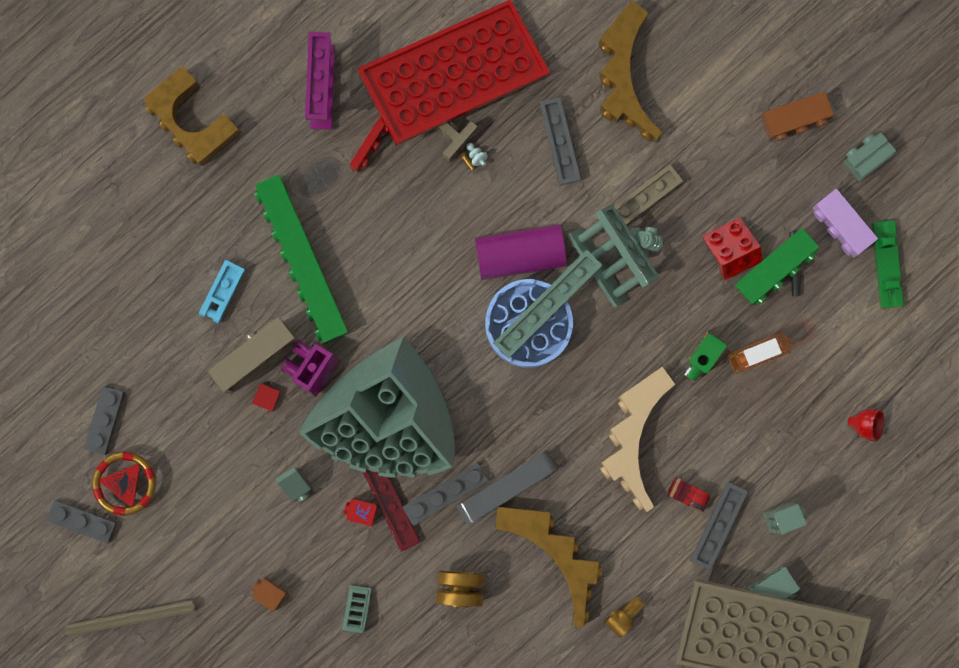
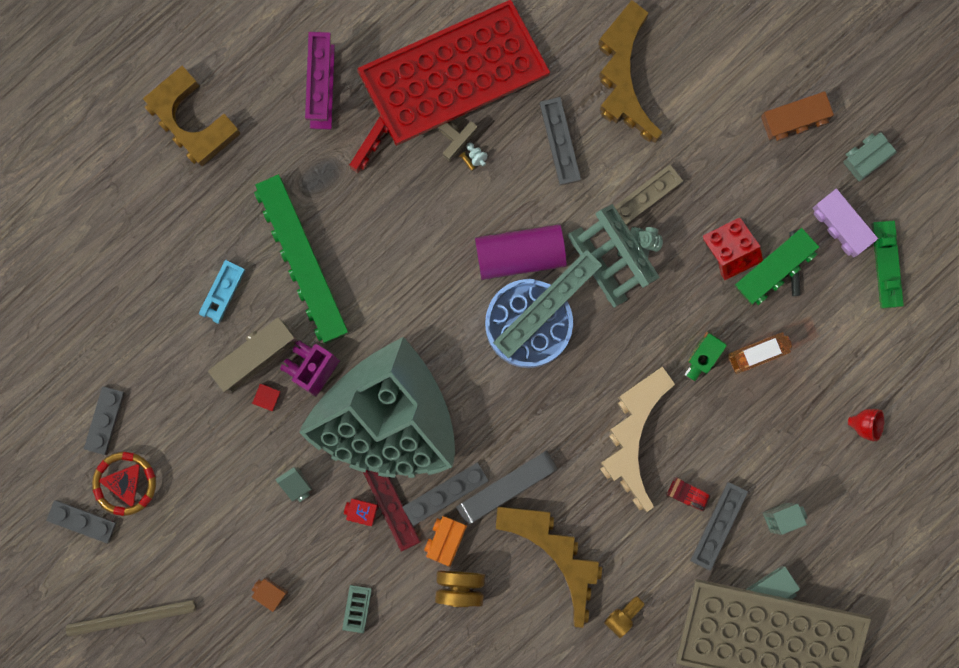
none -> orange brick [424,516,467,567]

